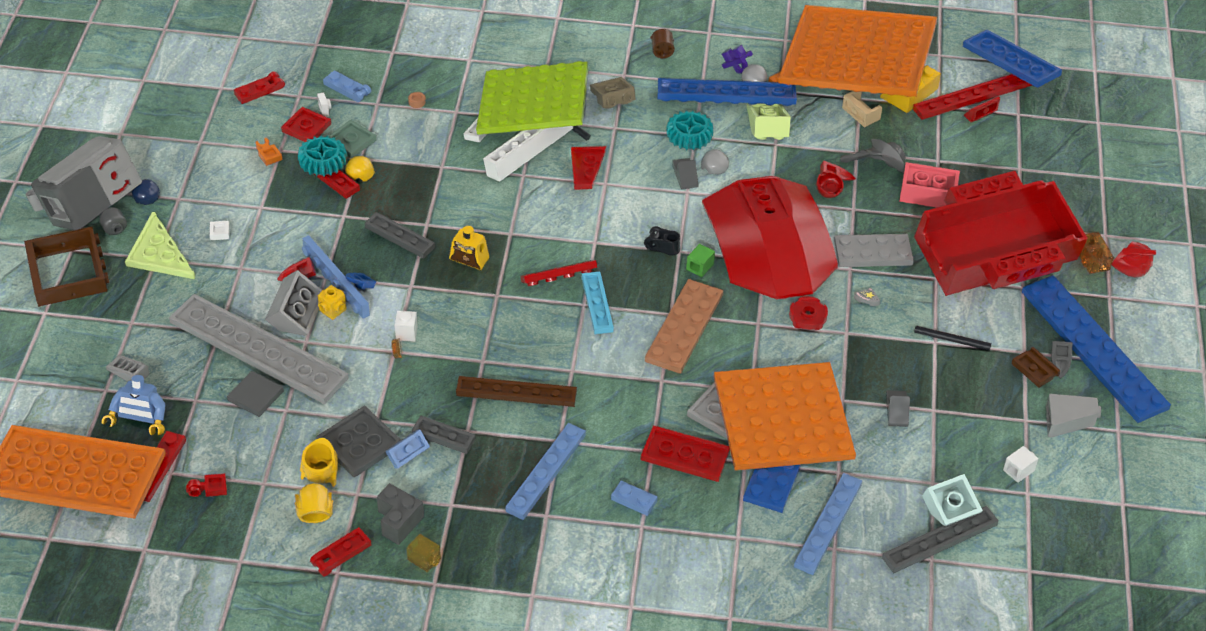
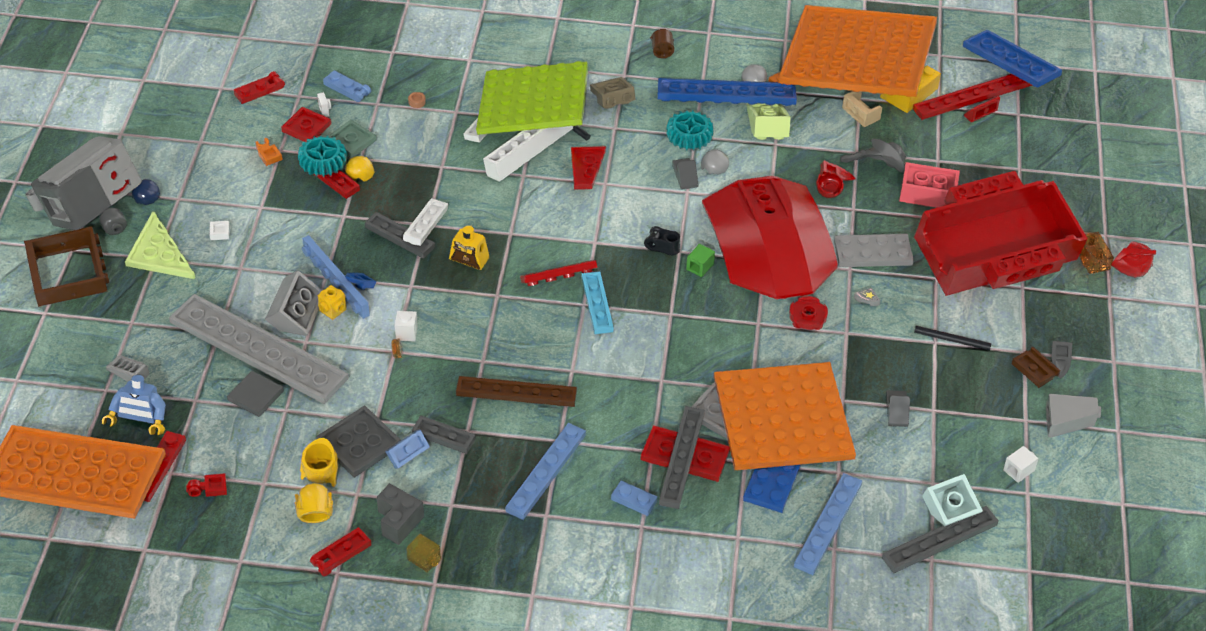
red plate [277,257,316,281] -> none
nougat plate [645,279,723,374] -> none
dark purple hips [721,45,753,74] -> none
blue plate [1022,275,1171,423] -> none
none -> white plate [403,198,448,246]
none -> dark grey plate [659,406,705,509]

